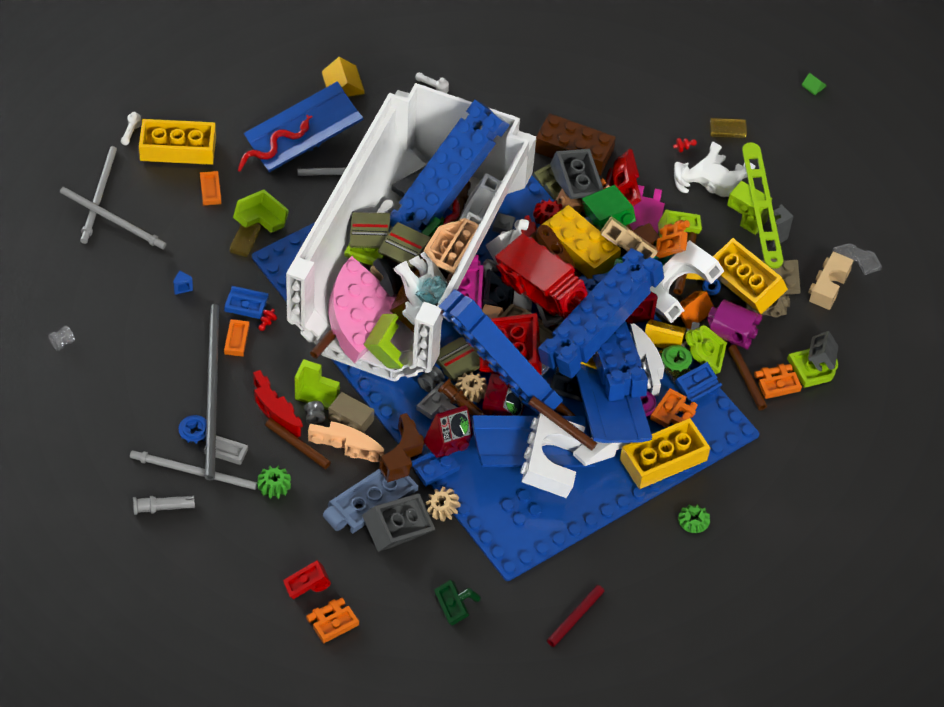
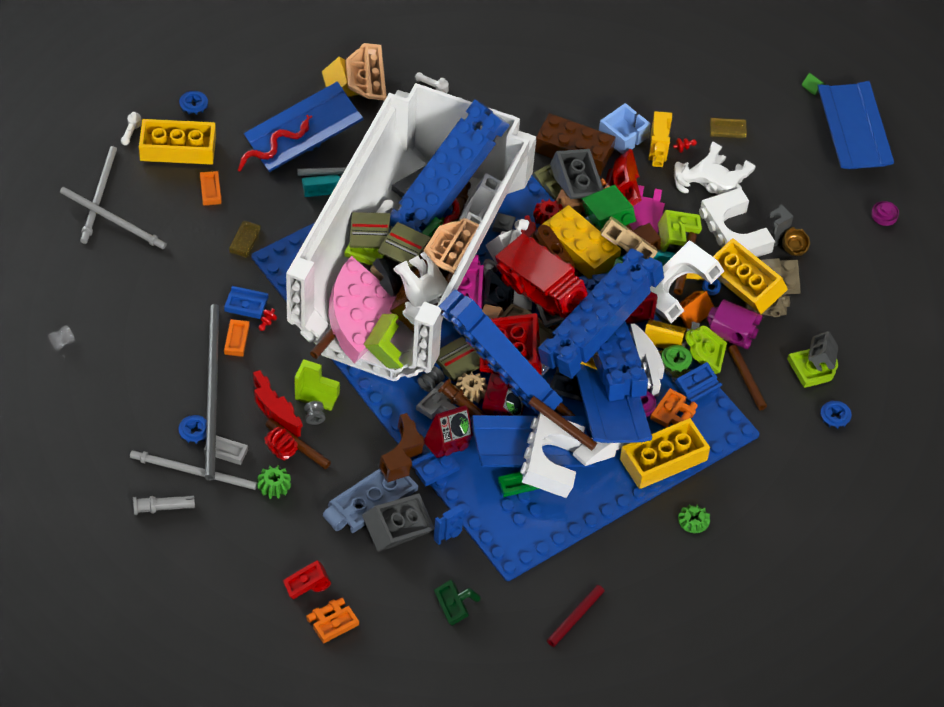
blue slope [173,270,193,294] -> none
lime panel [233,189,289,233] -> none
light nougat slope [308,421,384,462] -> none
dark tan brick [329,392,374,433] -> none
clear light blue brick [415,276,448,305] -> none
tan gear [426,486,461,522] -> none
orange plate [655,220,690,258] -> none
lime panel [727,181,772,235] -> none
lime piece [742,142,783,269] -> none
orange plate [754,364,802,399] -> none
tan arch [808,251,854,310] -> none
clear tile [832,243,882,275] -> none
none -> blue gear [179,91,208,115]
none -> red gear [265,427,298,461]
none -> teal panel [302,175,340,197]
none -> light nougat wedge [346,43,387,101]
none -> blue plate [434,505,464,545]
none -> green tile [498,472,539,497]
none -> light blue piece [599,103,651,154]
none -> yellow hips [648,111,672,167]
none -> white arch [699,188,775,257]
none -> pearl gold hair [782,227,810,256]
none -> blue hinge [818,81,894,169]
none -> blue gear [820,401,852,429]
none -> magenta plate [871,201,899,226]

